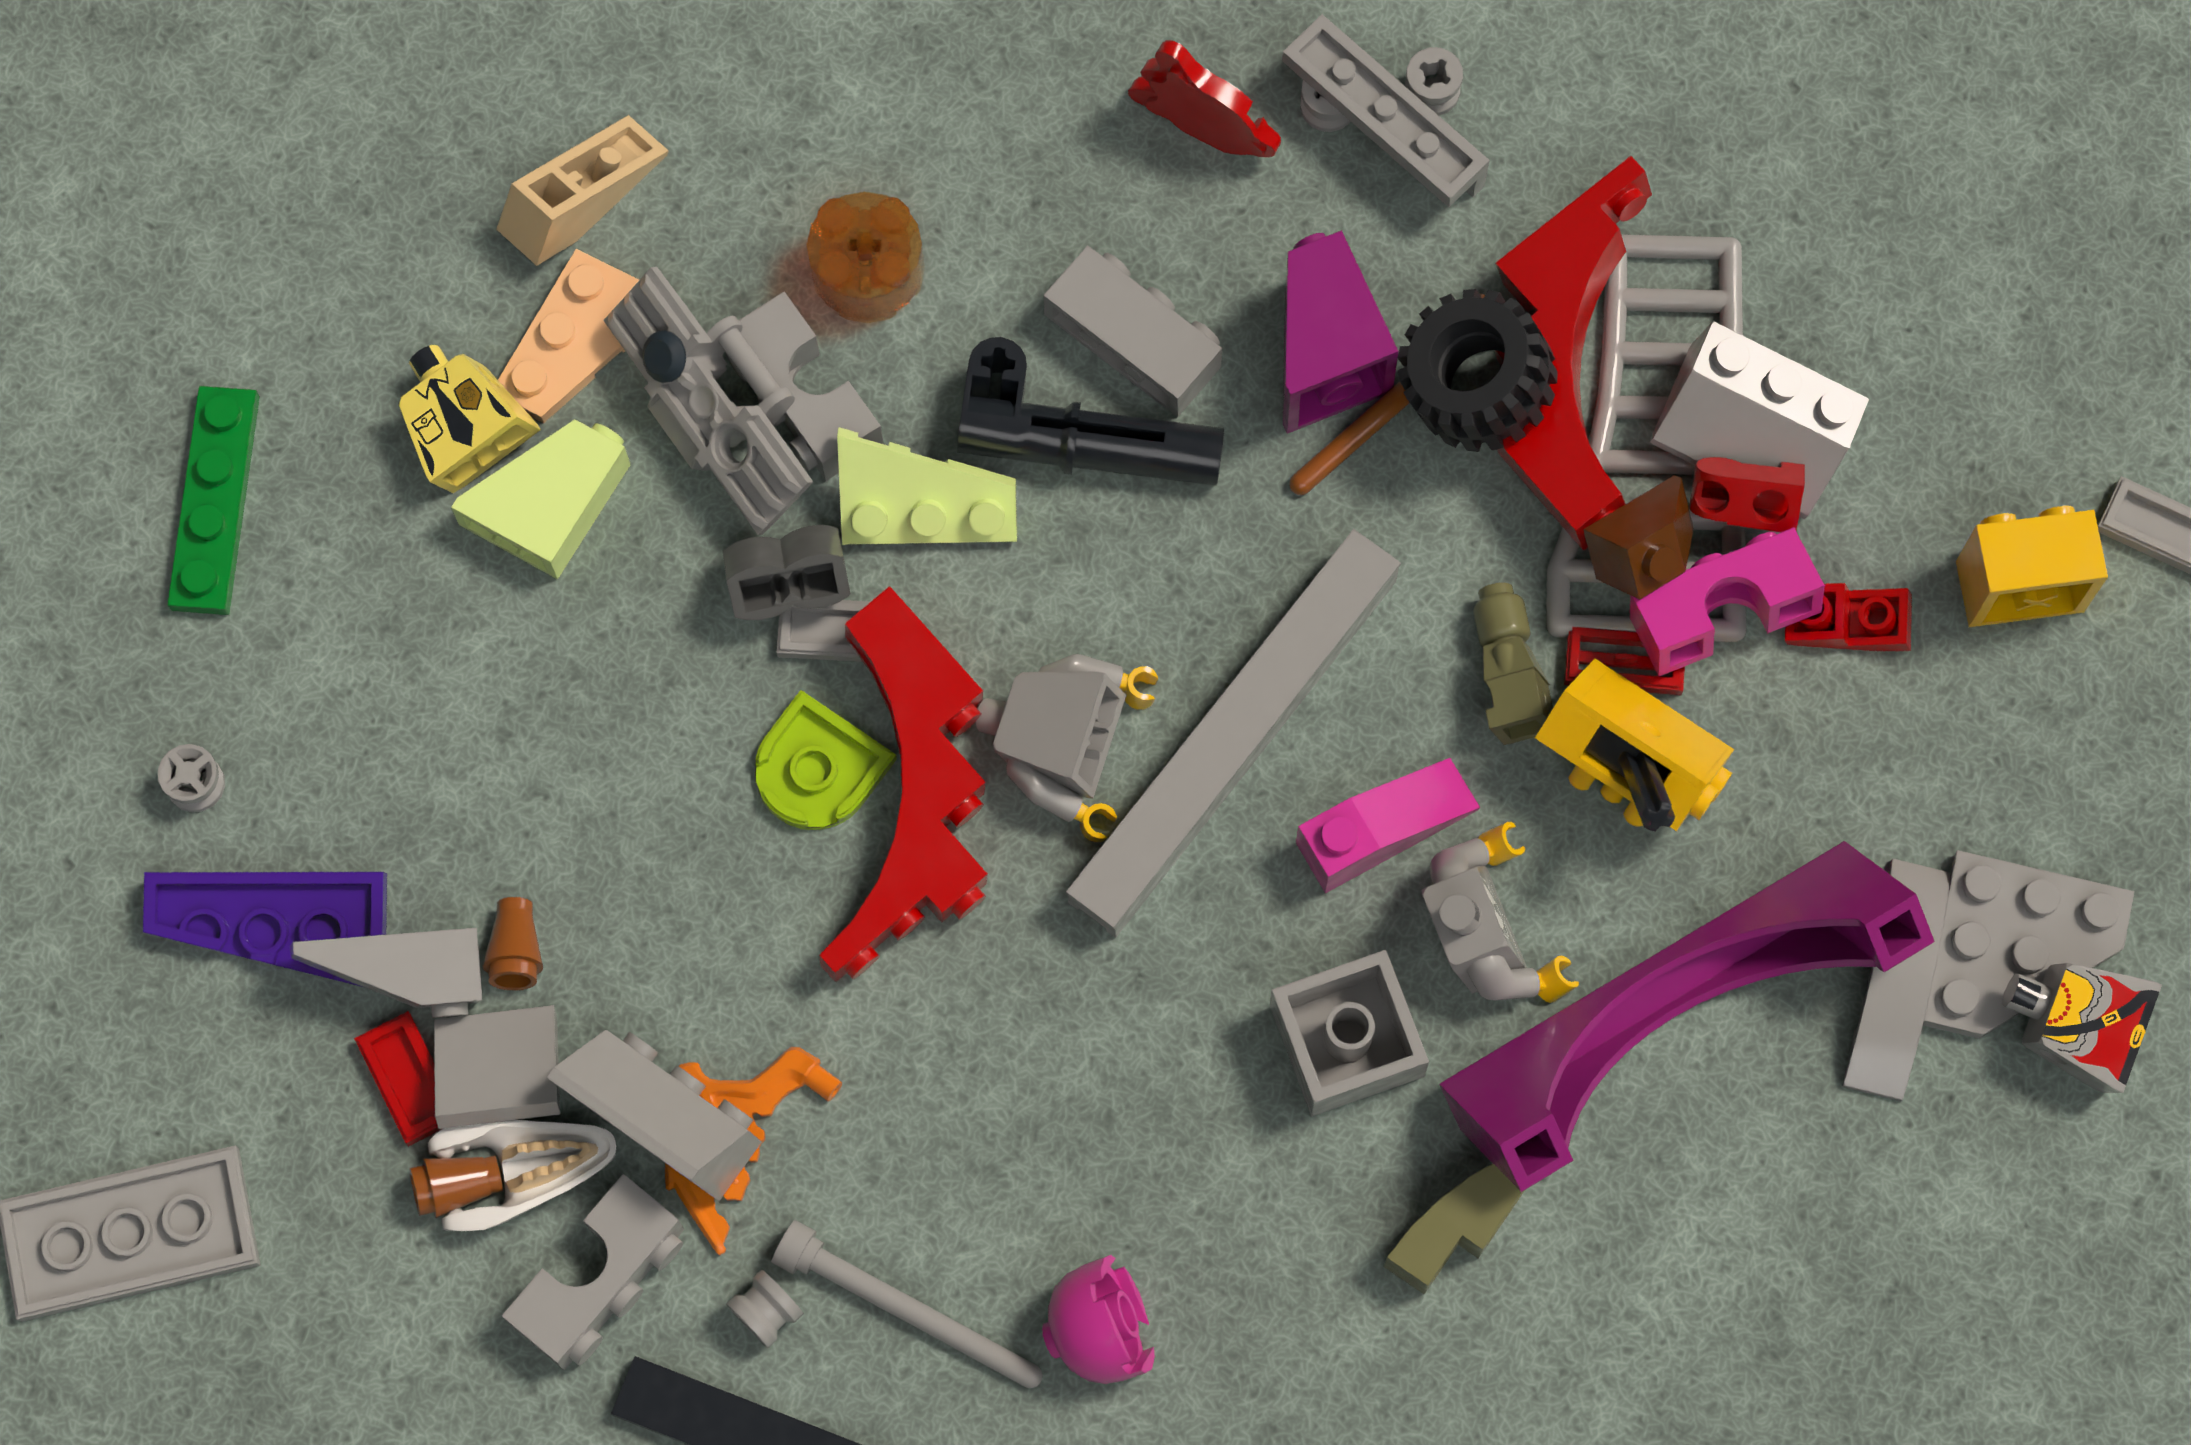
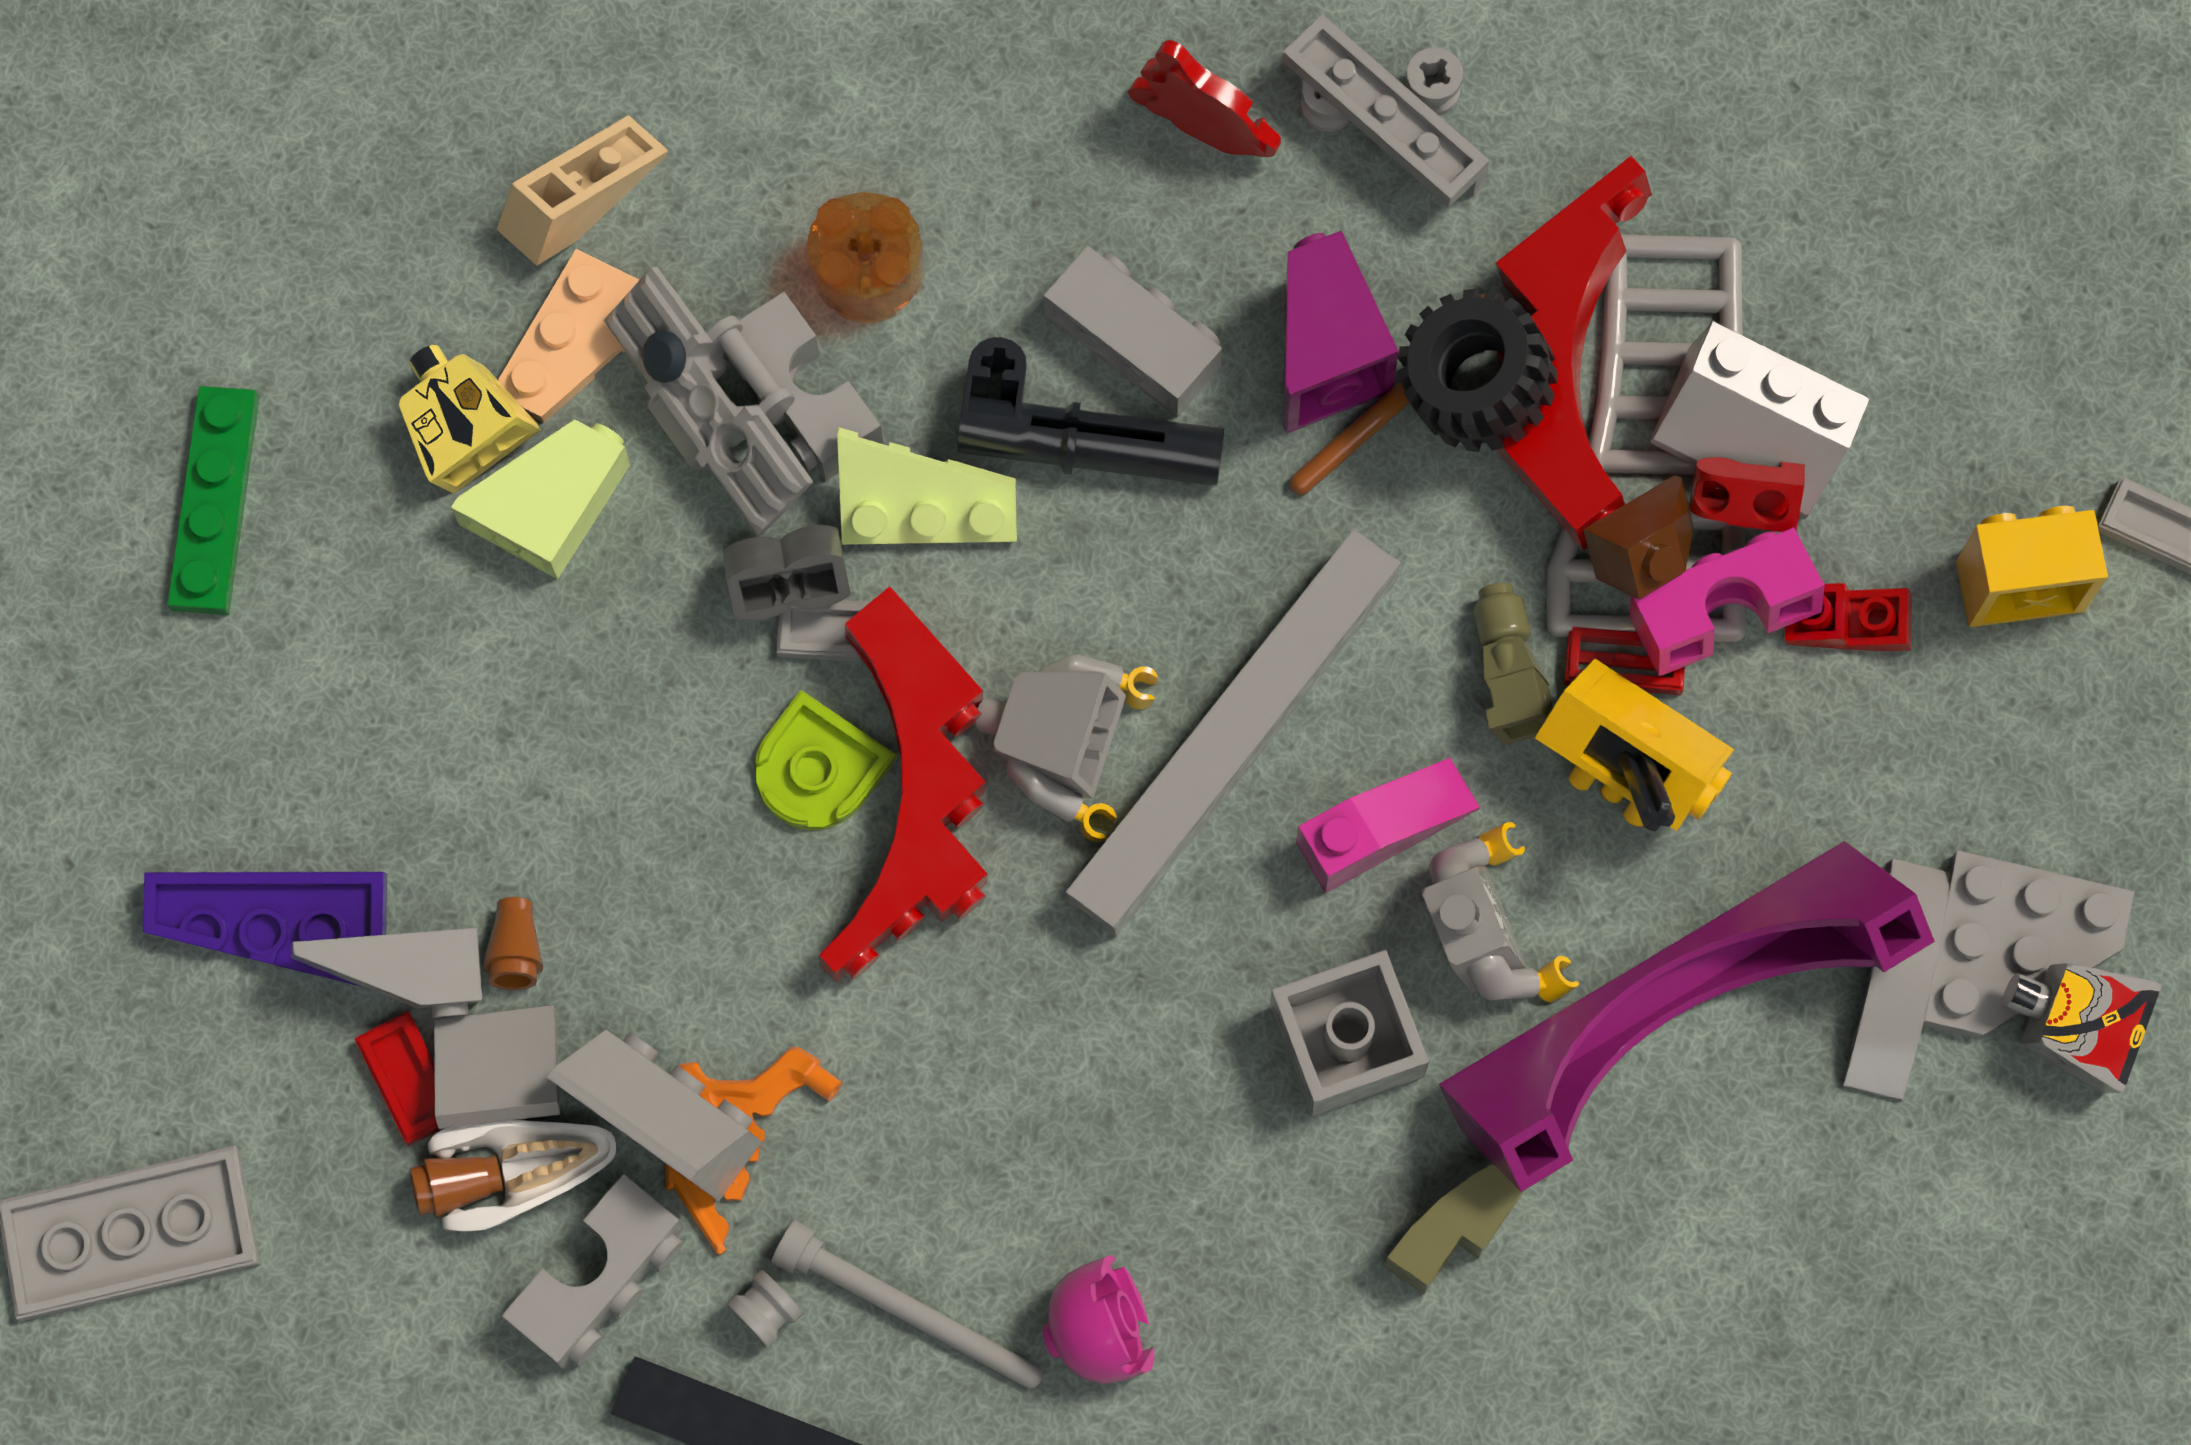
light grey wheel [158,744,225,813] -> none

